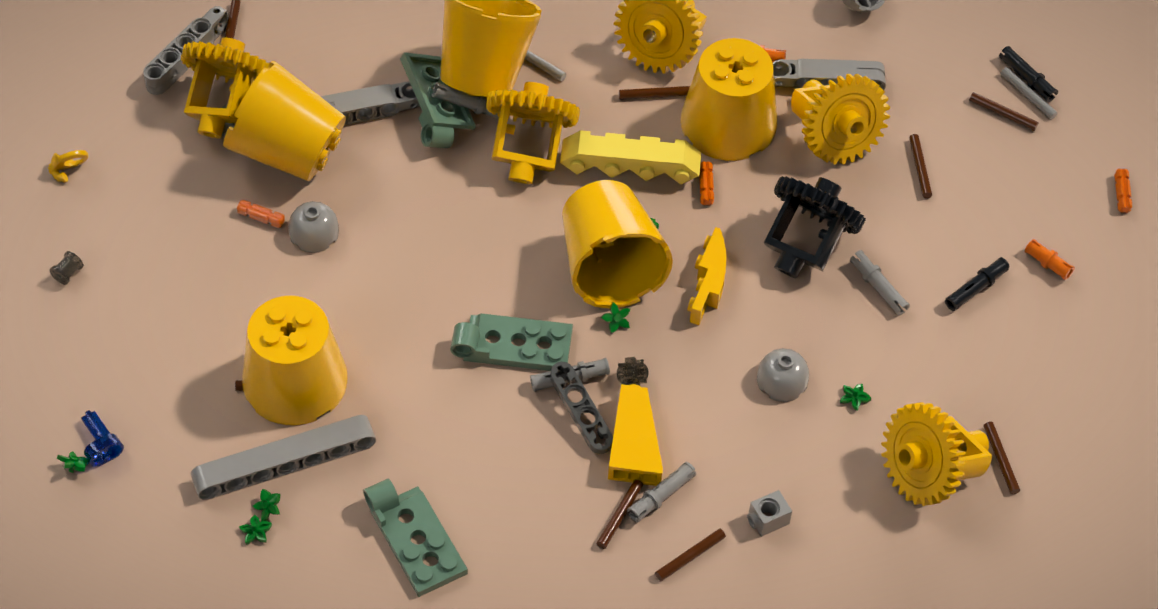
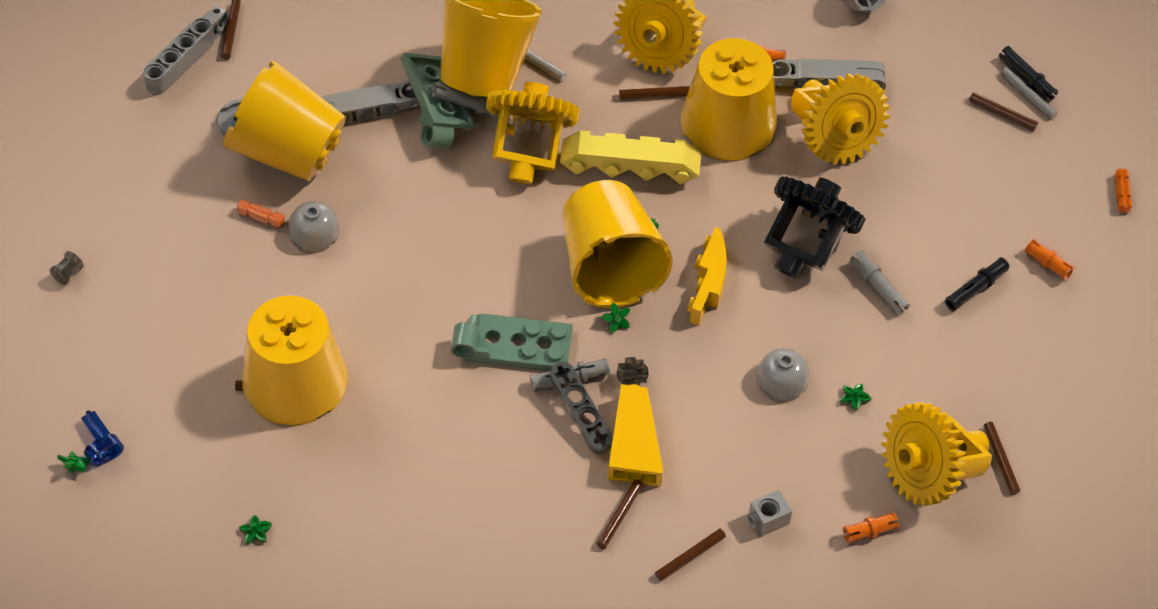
yellow piece [48,150,88,183] -> none
yellow piece [181,37,271,139] -> none
light grey beam [191,415,376,500] -> none
green plant [253,489,280,521] -> none
sand green hinge [363,478,468,597] -> none
light grey pin [627,462,697,522] -> none
orange axle [699,161,714,206] -> none
reddish brown bar [909,134,932,199] -> none
none -> orange pin [843,512,899,543]

